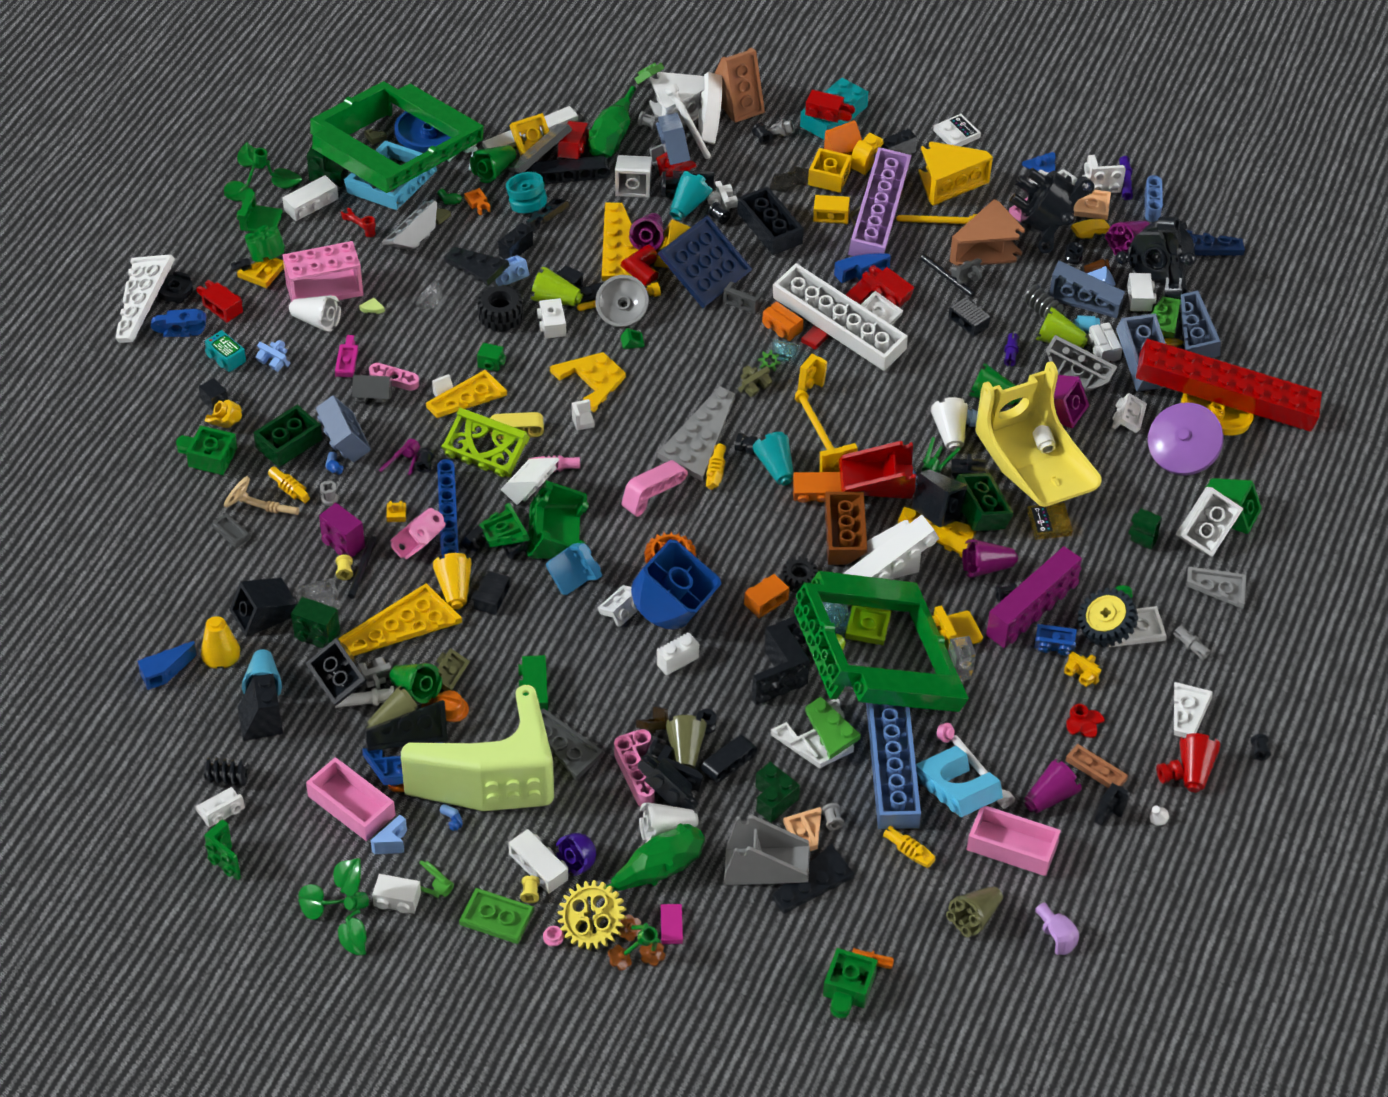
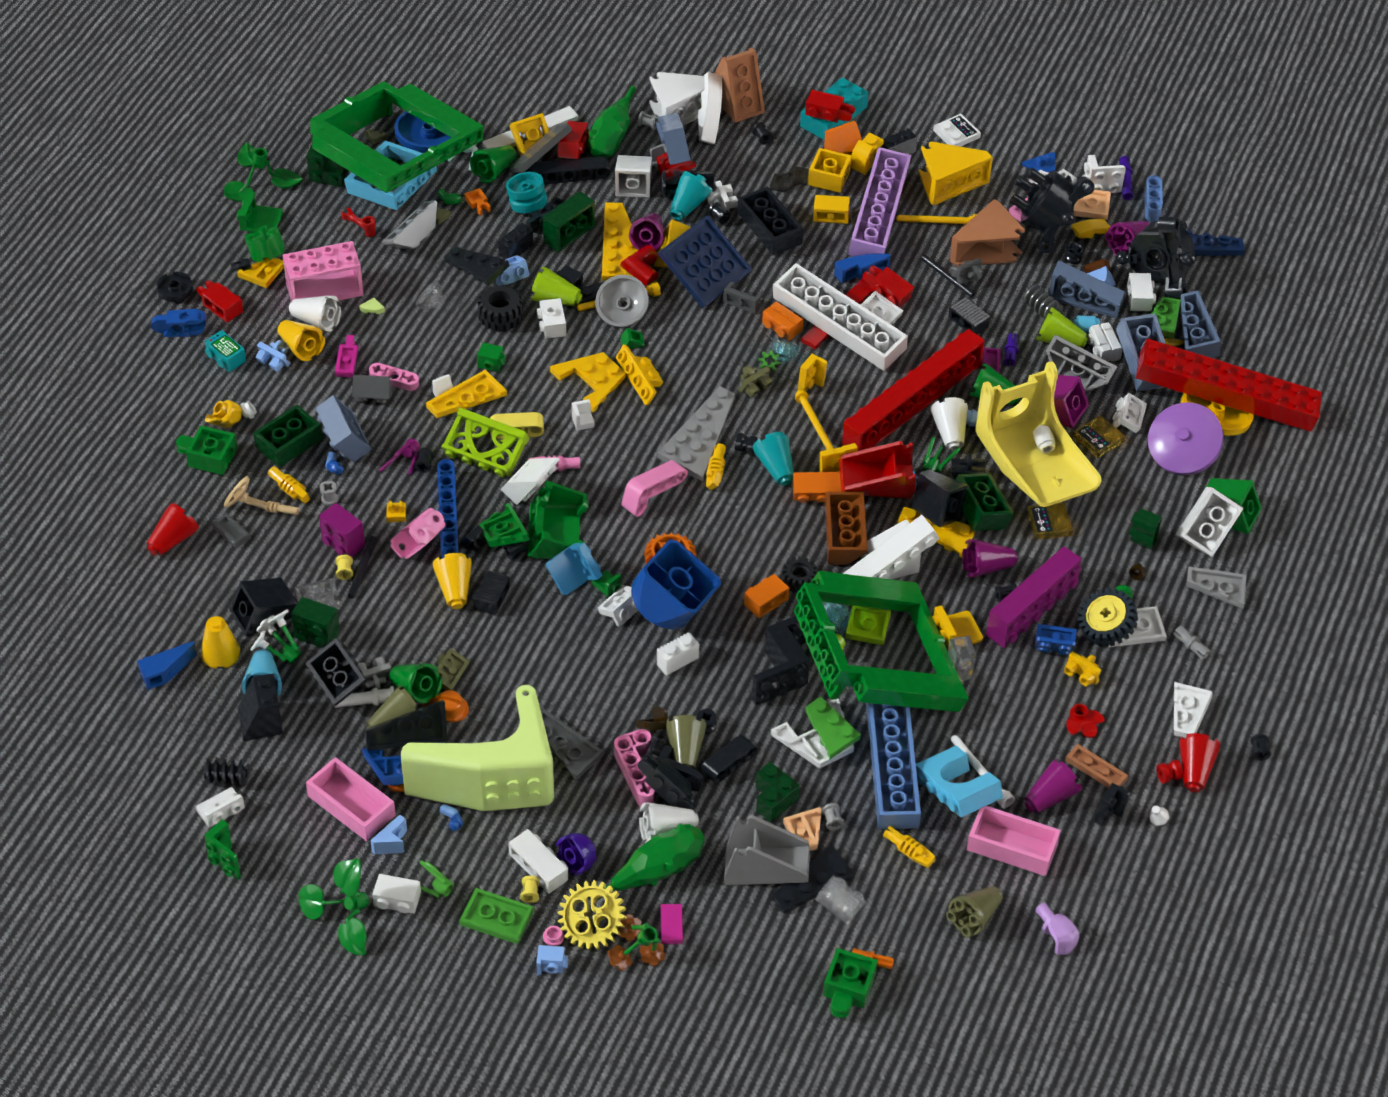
white wing [115,254,175,343] -> none
black brick [199,378,228,411] -> none
white brick [282,175,339,221] -> none
yellow wing [338,583,462,656] -> none
green brick [518,655,548,711] -> none
bright green wing [634,63,665,84] -> none
white piece [664,84,711,159] -> none
light grey piece [767,119,795,136] -> none
bright pink plate [937,722,955,743] -> none
none -> red cone [146,503,199,556]
none -> white plate [240,401,257,419]
none -> plant [250,609,301,664]
none -> yellow cone [278,320,325,361]
none -> light blue brick [536,945,568,975]
none -> dark green brick [543,191,595,253]
none -> green bracket [592,570,622,597]
none -> yellow bracket [616,345,663,405]
none -> clear brick [815,875,867,925]
none -> red brick [842,329,985,451]
none -> magenta tile [982,348,1001,373]
none -> clear yellow plate [1072,415,1126,458]
none -> dark brown hinge [1129,563,1146,581]

